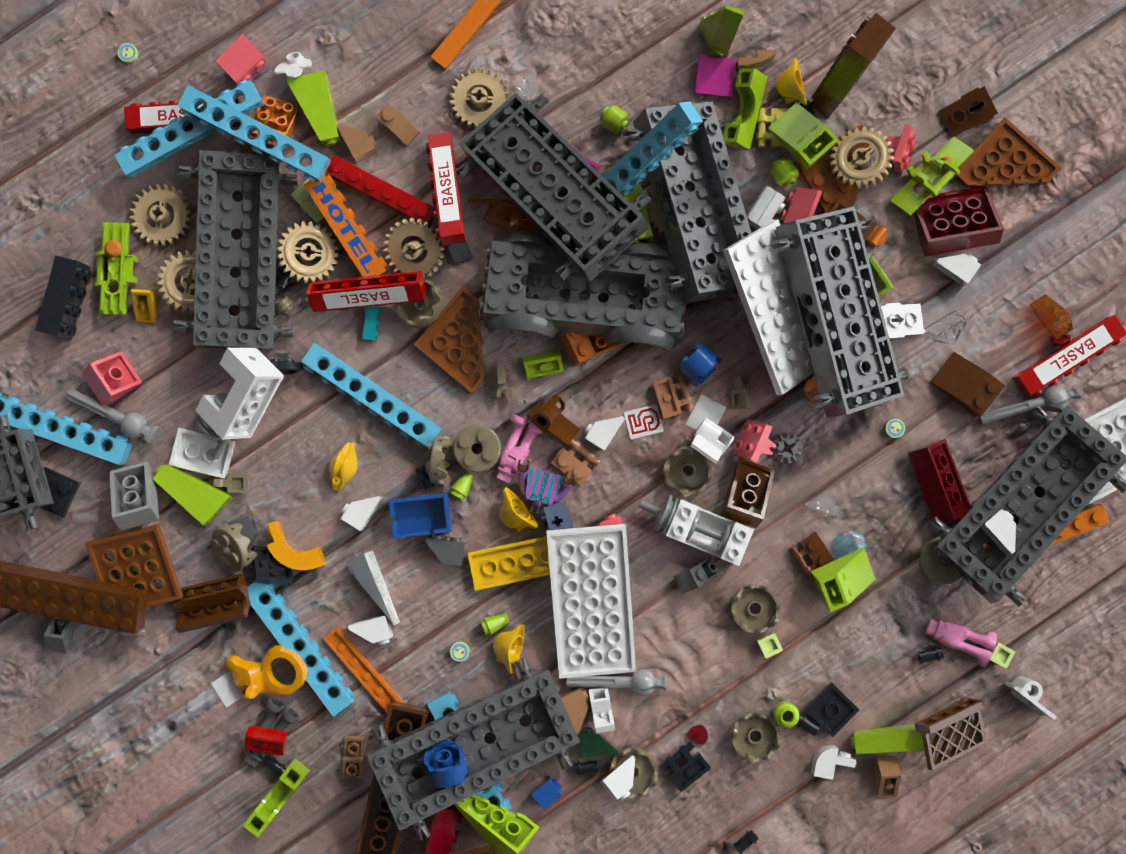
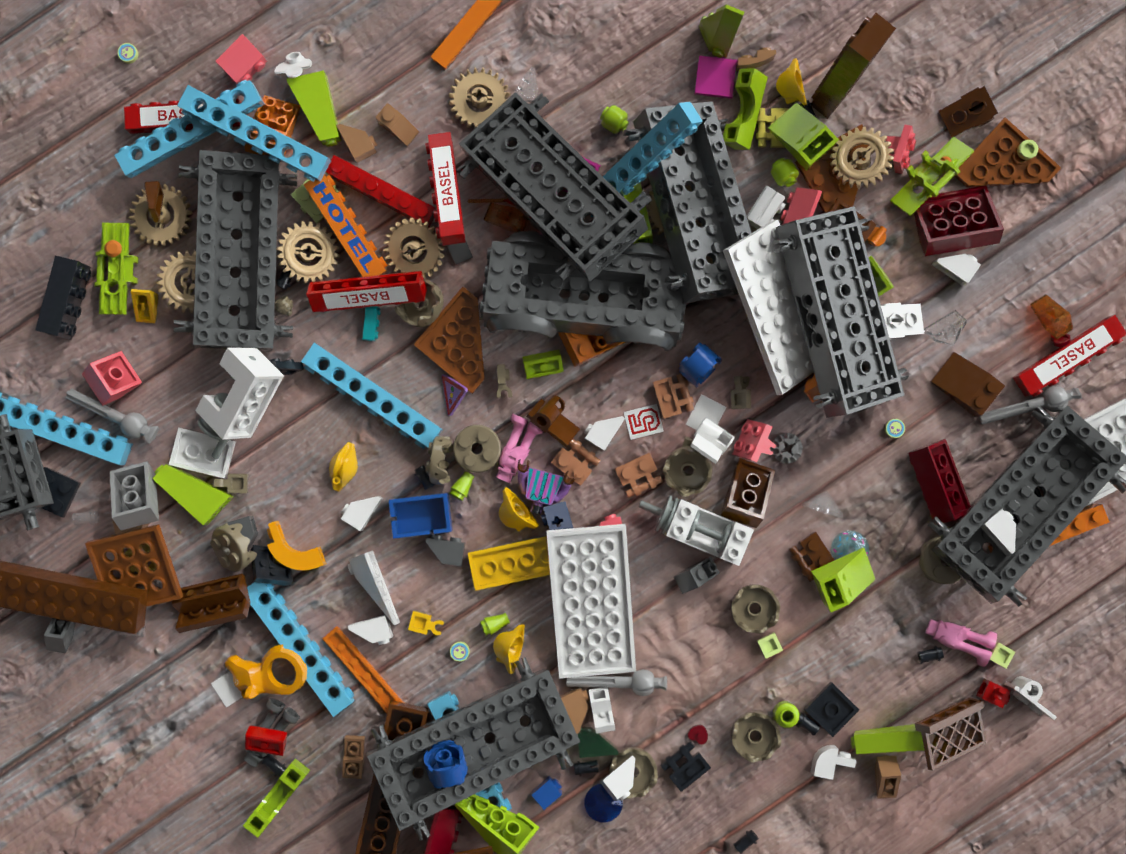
none -> reddish brown slope [144,181,164,223]
none -> yellow plate [408,611,444,635]
none -> piece [442,374,468,416]
none -> clear blue dish [584,784,623,823]
none -> nougat plate [615,453,663,498]
none -> red brick [976,678,1011,708]
none -> yellowish green tile [1017,140,1038,160]

